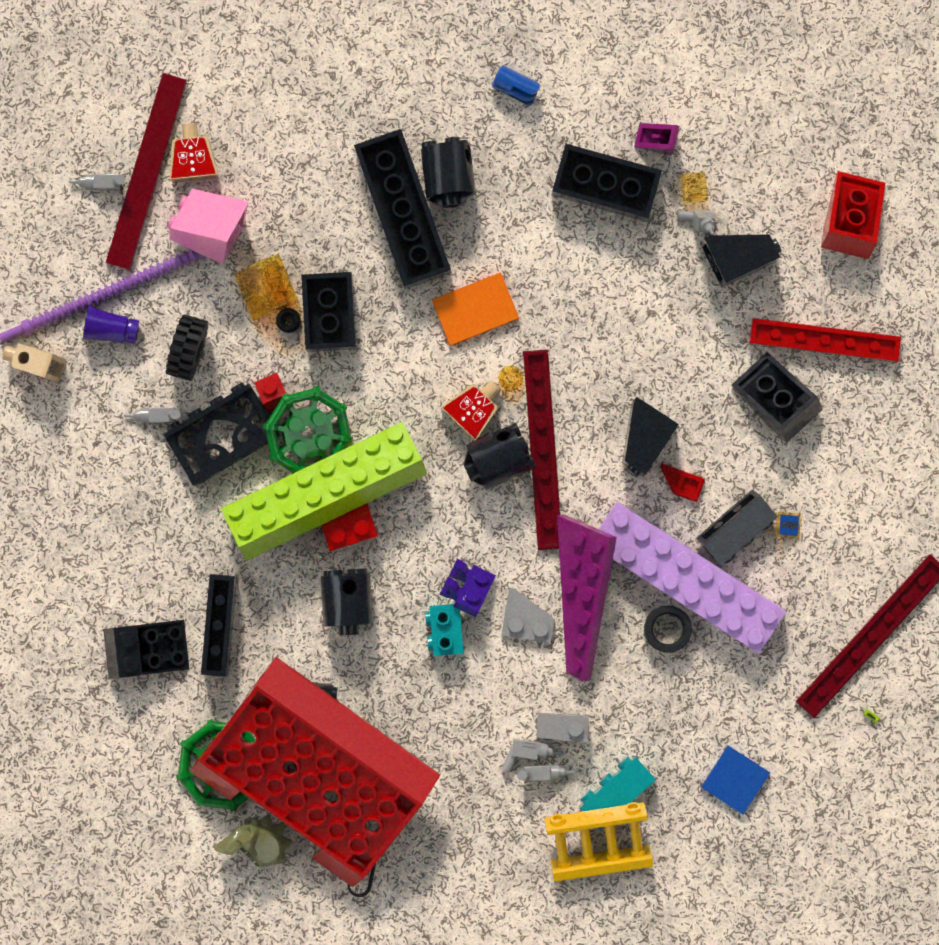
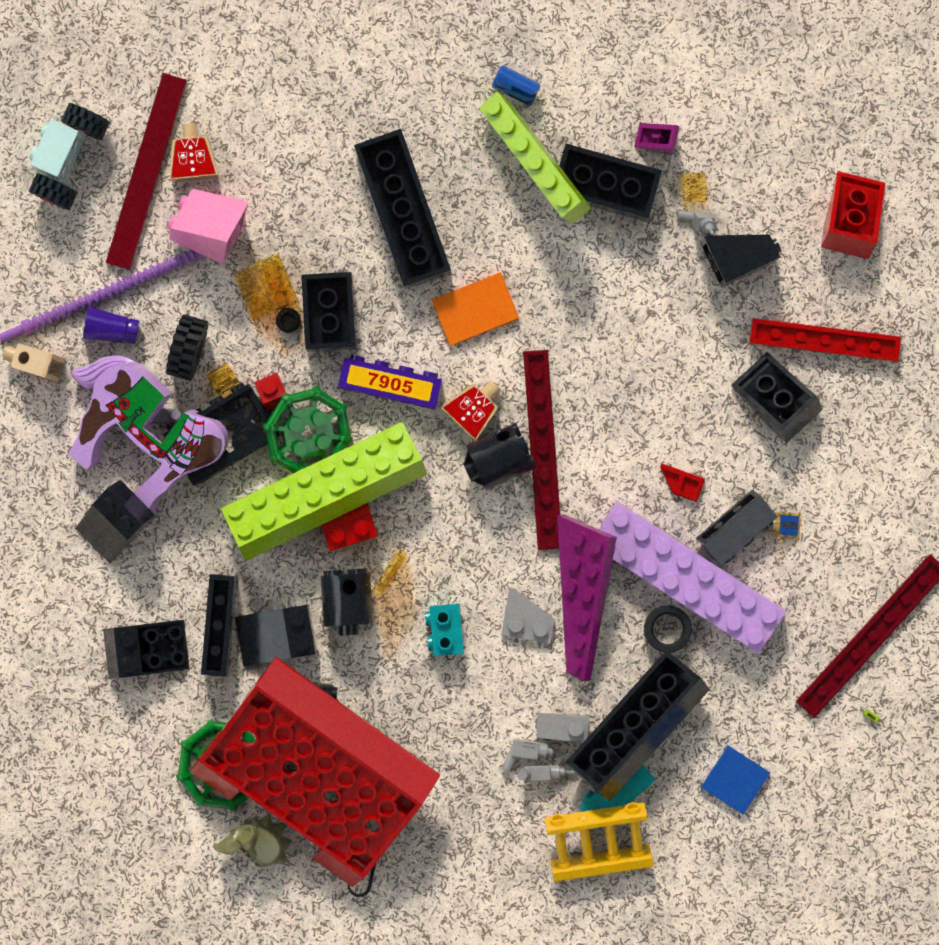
light grey piece [68,174,125,191] -> none
black cylinder [421,137,476,208] -> none
dark purple plate [439,558,496,618] -> none
clear yellow plate [498,365,523,391] -> none
black slope [622,397,679,478] -> none
none -> brick [28,103,110,210]
none -> animal [68,356,229,513]
none -> black slope [75,479,155,564]
none -> clear yellow plate [206,363,240,396]
none -> black slope [235,604,317,666]
none -> brick [338,355,442,410]
none -> clear yellow tile [372,548,408,595]
none -> lime brick [479,91,591,225]
none -> black brick [566,650,710,802]

